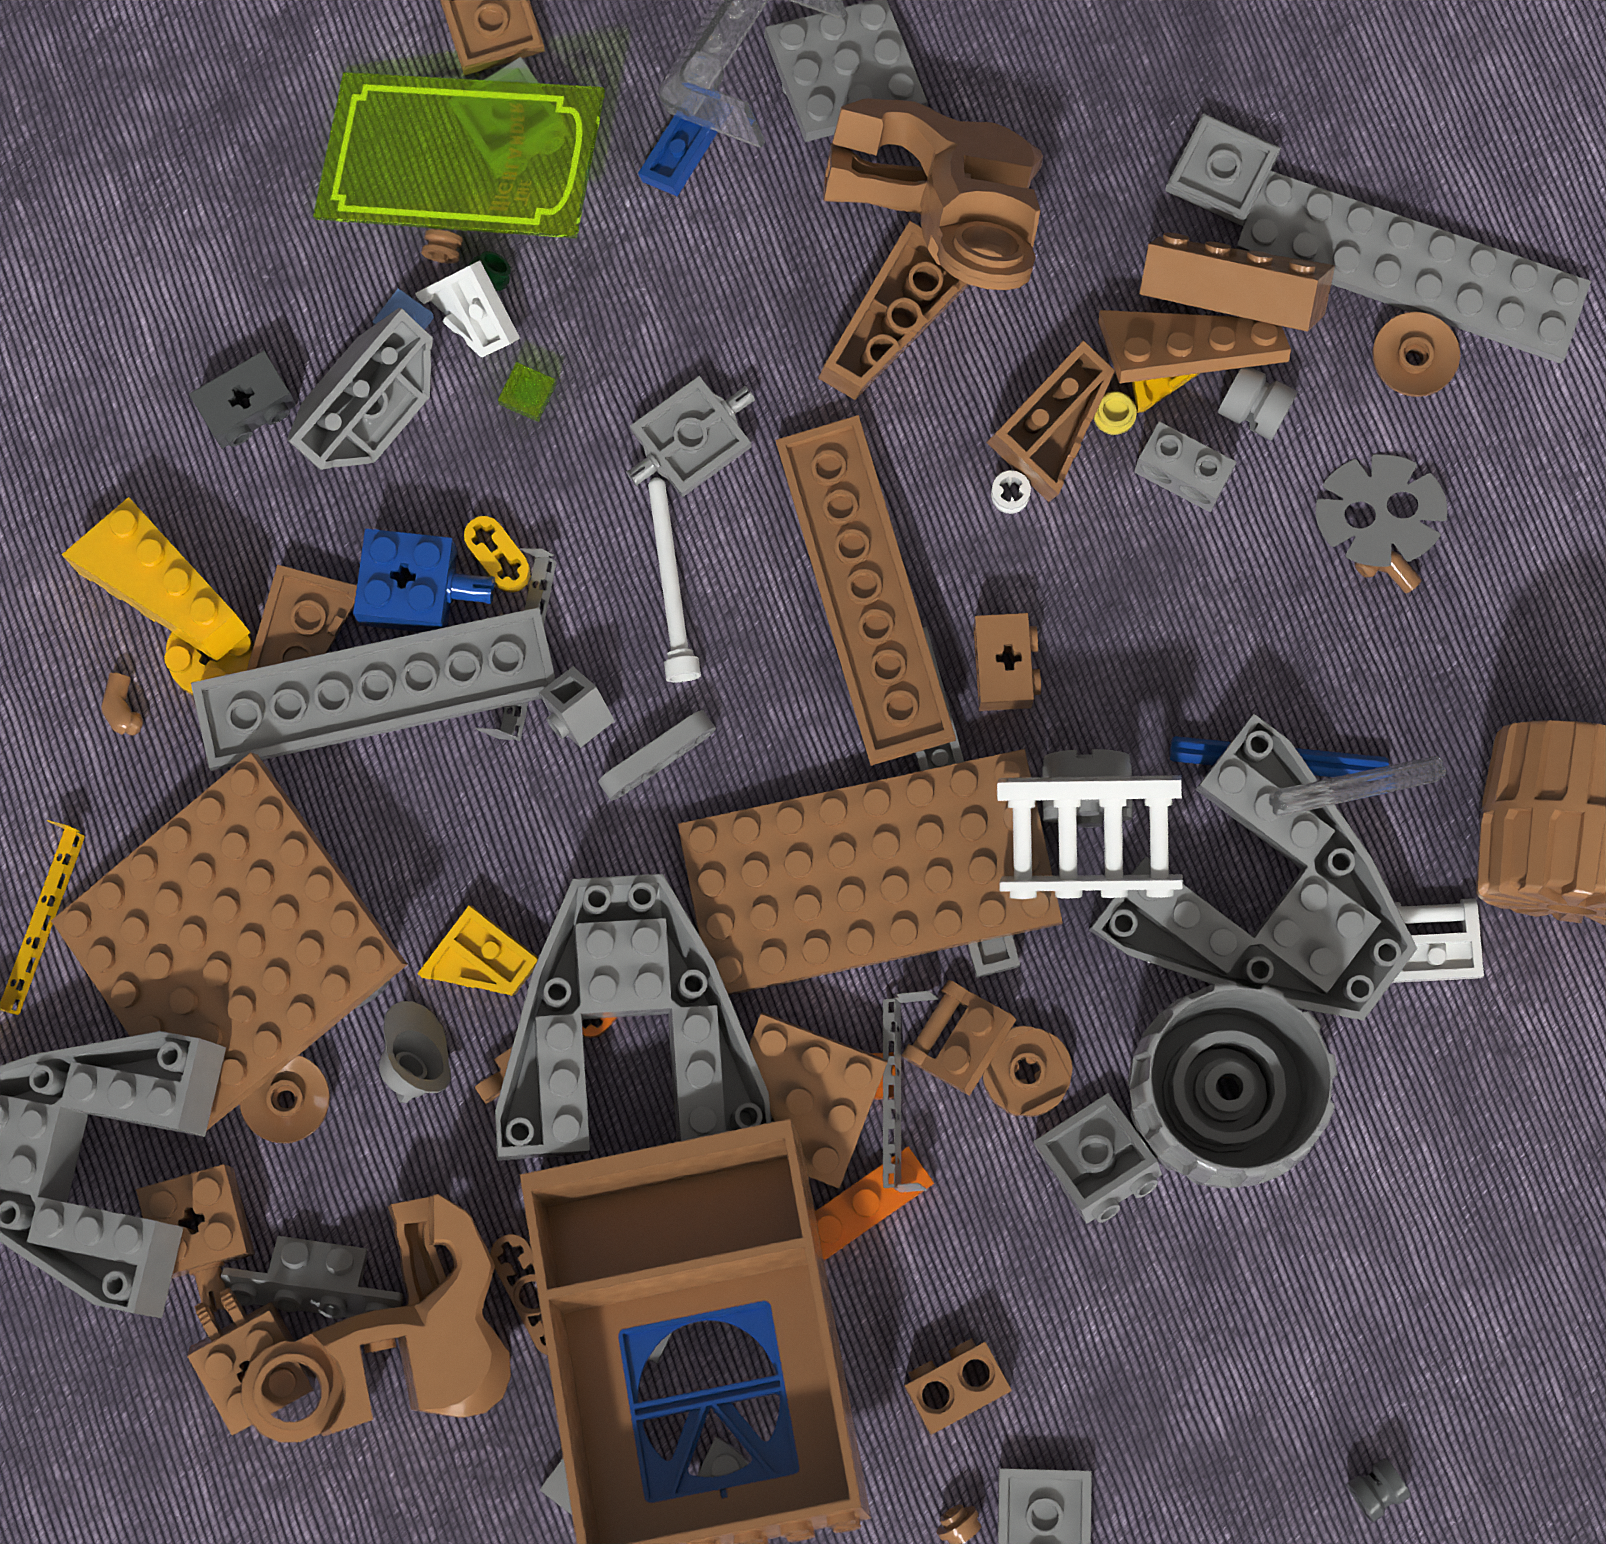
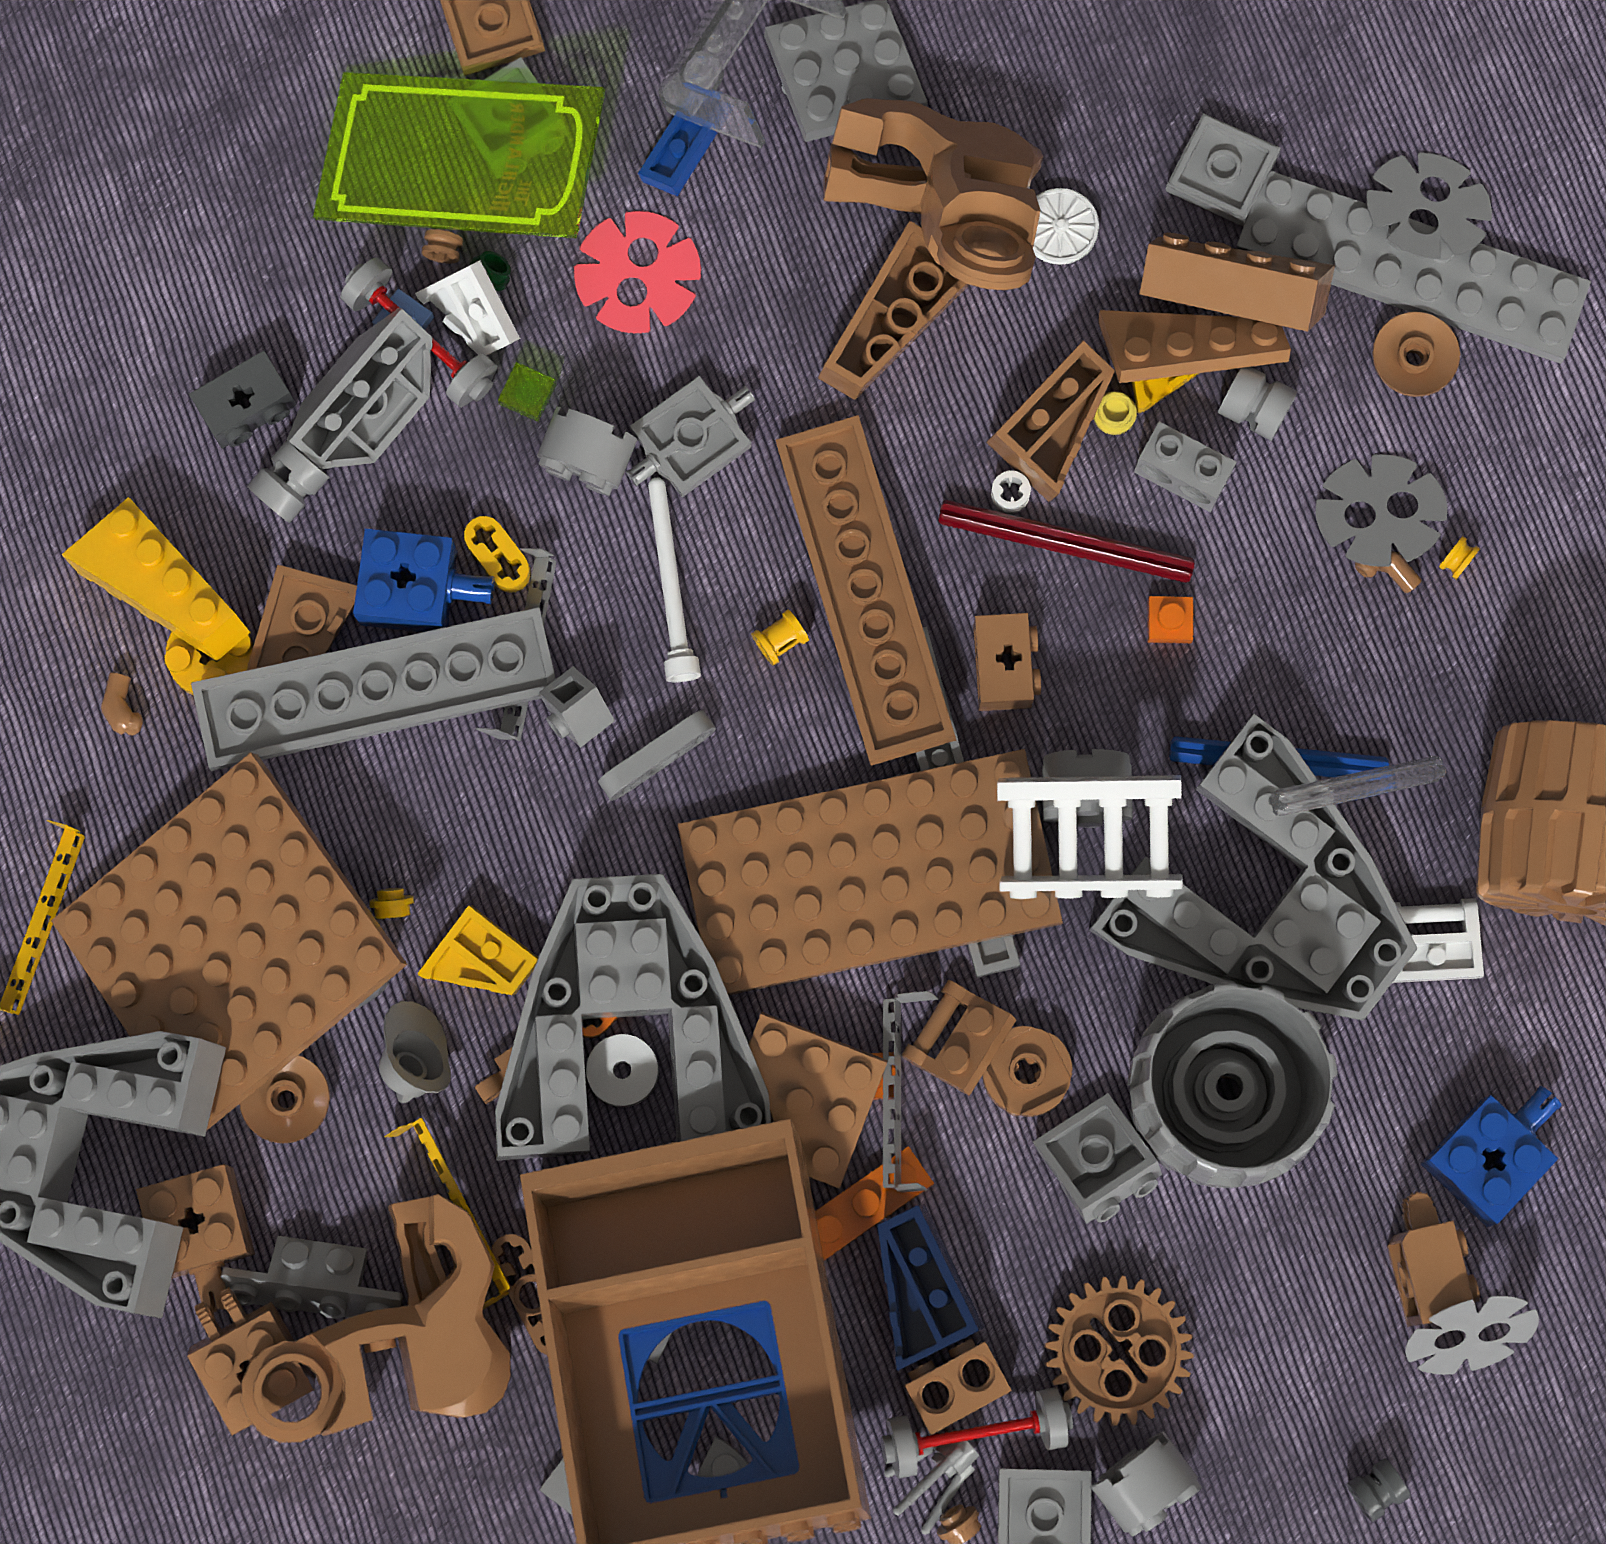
none -> light grey wheel [247,440,330,523]
none -> light grey axle [340,257,498,408]
none -> yellow plate [369,888,414,919]
none -> yellow piece [385,1118,510,1310]
none -> light grey brick [537,407,637,496]
none -> coral piece [574,211,701,333]
none -> white piece [586,1034,659,1107]
none -> yellow bush [751,609,809,666]
none -> dark blue wedge [877,1204,985,1371]
none -> light grey axle [881,1387,1073,1479]
none -> light grey plant [884,1429,979,1535]
none -> dark red axle [938,500,1195,583]
none -> white wheel [1033,188,1099,265]
none -> medium nougat gear [1044,1276,1194,1426]
none -> light grey brick [1090,1431,1202,1537]
none -> orange plate [1148,596,1193,643]
none -> light grey piece [1367,153,1492,259]
none -> medium nougat hinge [1387,1191,1480,1327]
none -> light grey piece [1405,1296,1539,1375]
none -> blue brick [1420,1086,1562,1227]
none -> yellow bush [1439,536,1480,580]

